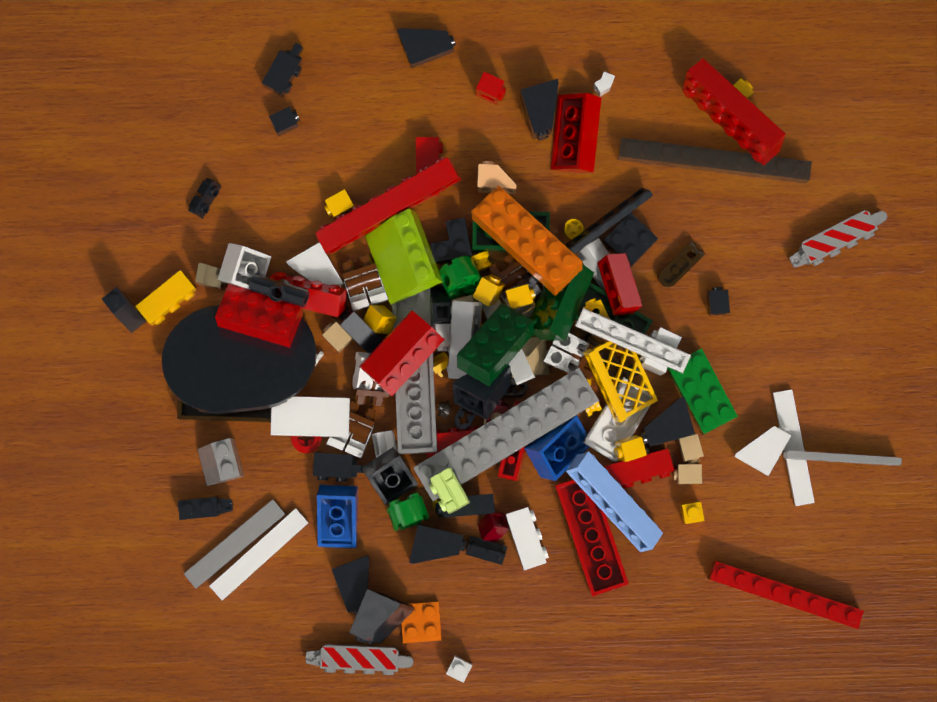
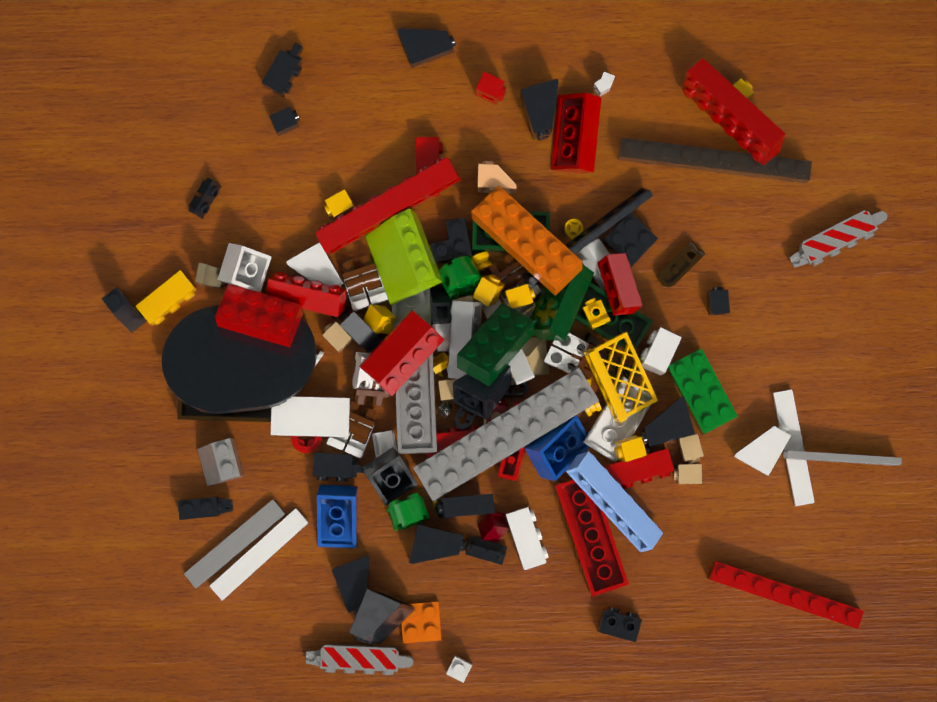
black piece [249,274,310,307] -> none
yellowish green brick [429,468,470,514] -> none
white tile [575,308,691,373] -> none
yellow brick [680,502,705,524] -> none
none -> tan brick [438,379,457,401]
none -> black brick [598,607,642,642]

